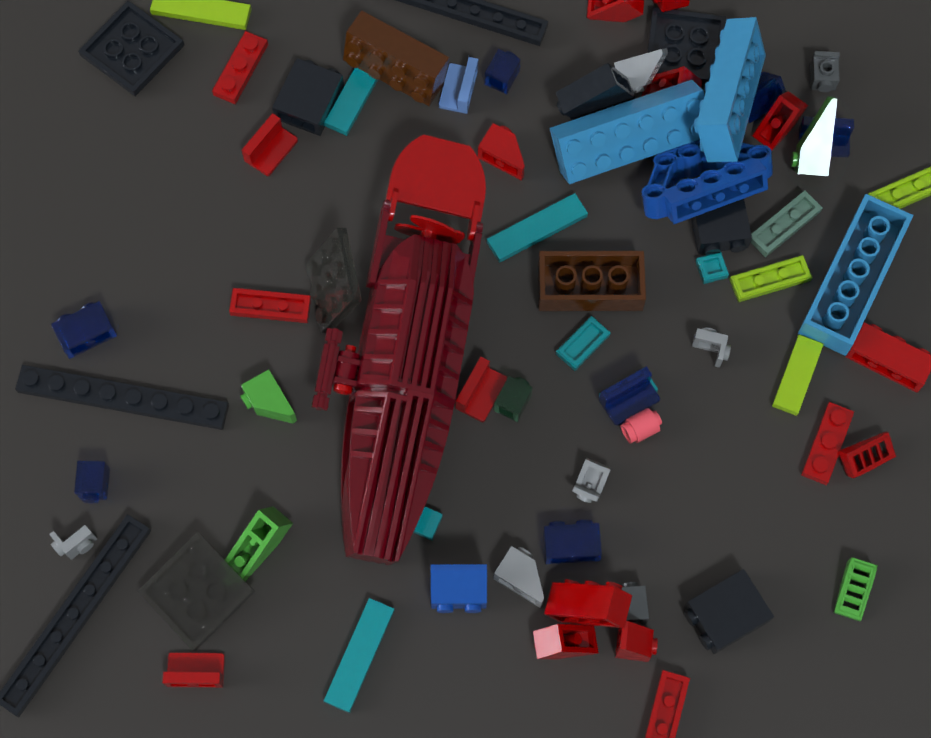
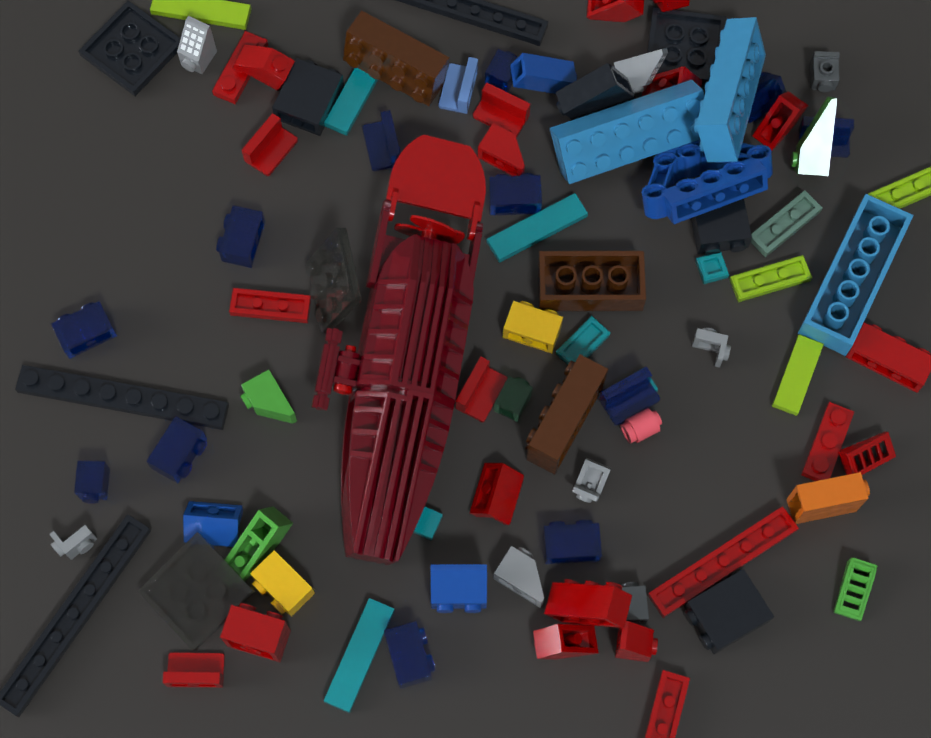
none -> clear blue brick [146,416,207,483]
none -> light grey slope [177,16,217,74]
none -> blue panel [183,501,243,547]
none -> clear blue brick [216,205,265,268]
none -> red brick [220,603,291,662]
none -> red slope [233,44,295,90]
none -> yellow brick [250,550,315,617]
none -> clear blue panel [362,110,400,171]
none -> clear blue brick [384,621,436,689]
none -> red panel [470,463,524,525]
none -> red panel [473,82,531,138]
none -> clear blue brick [489,173,542,215]
none -> yellow brick [503,301,563,354]
none -> blue brick [510,53,577,94]
none -> reddish brown brick [525,354,608,475]
none -> red plate [647,506,799,618]
none -> orange brick [787,472,870,524]

